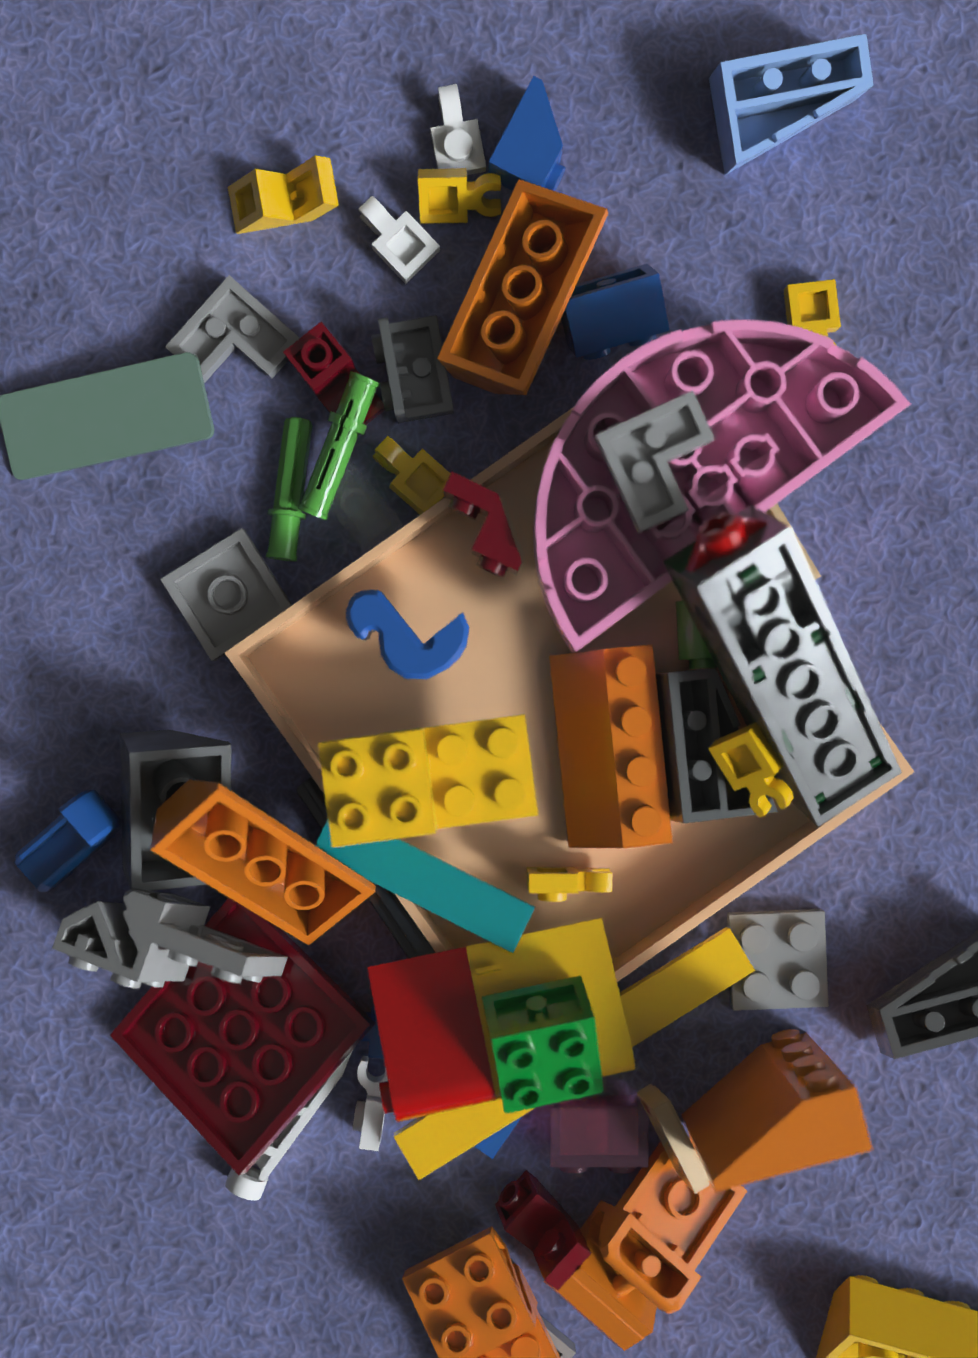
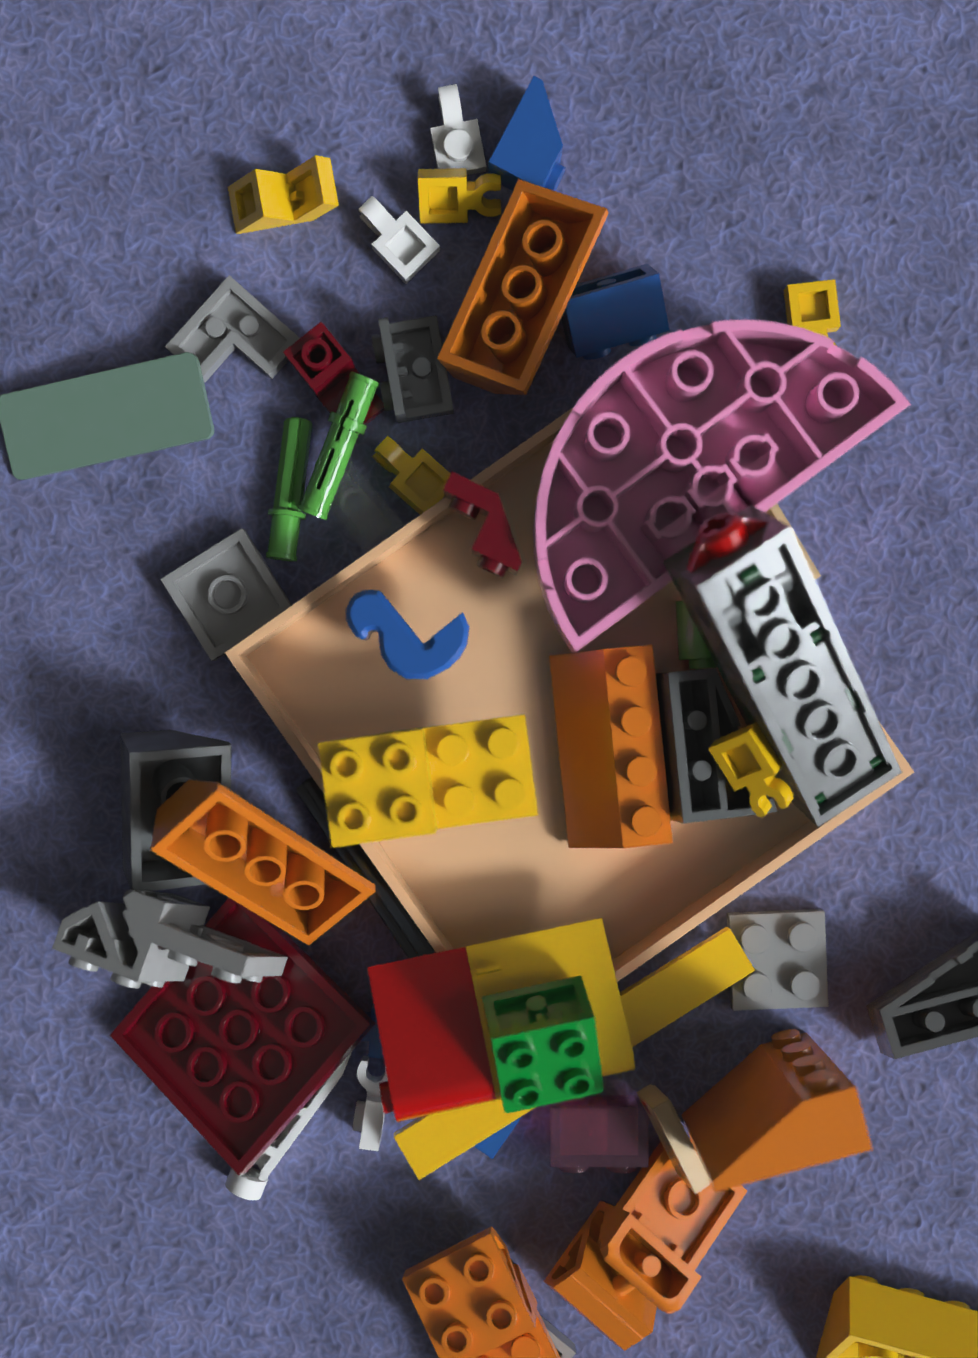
blue animal [14,790,121,892] -> none
teal piece [315,820,535,953] -> none
dark red slope [495,1169,591,1290] -> none
yellow plate [527,867,612,902] -> none
light grey plate [594,391,715,534] -> none
light blue wedge [709,34,873,175] -> none

